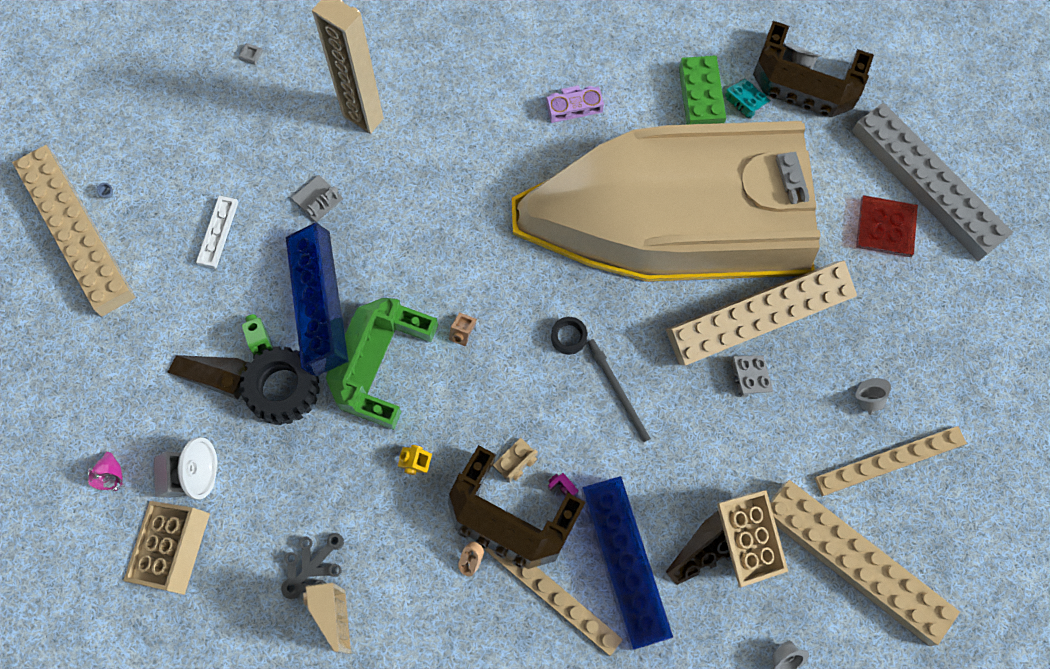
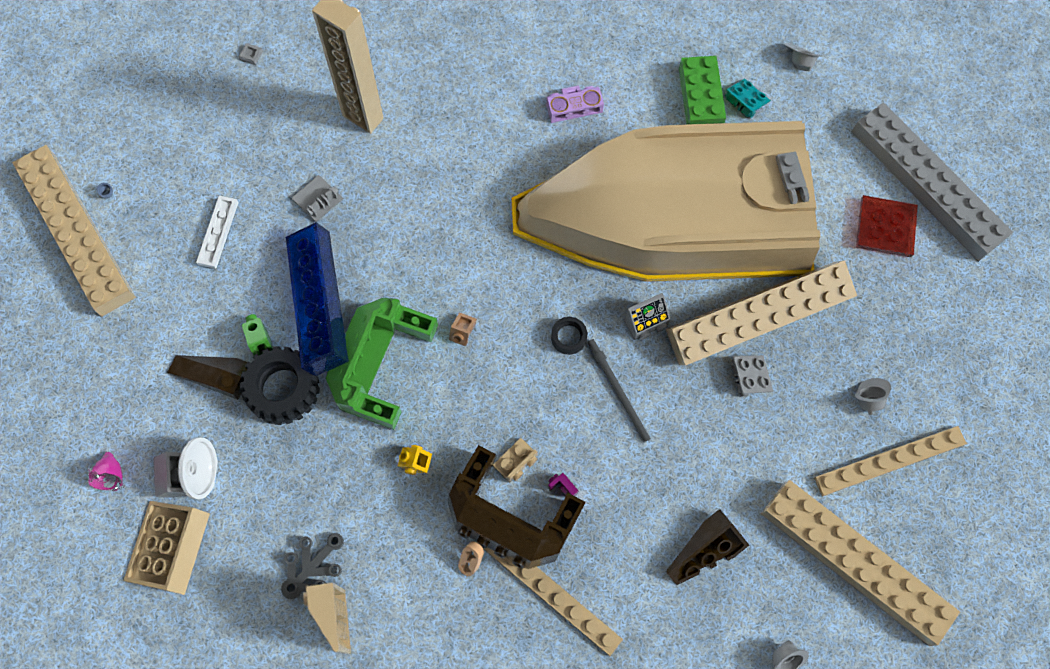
clear blue brick [581,476,674,651] -> none
tan slope [717,490,788,587] -> none
dark brown wedge [753,20,874,118] -> none
none -> slope [624,293,670,340]

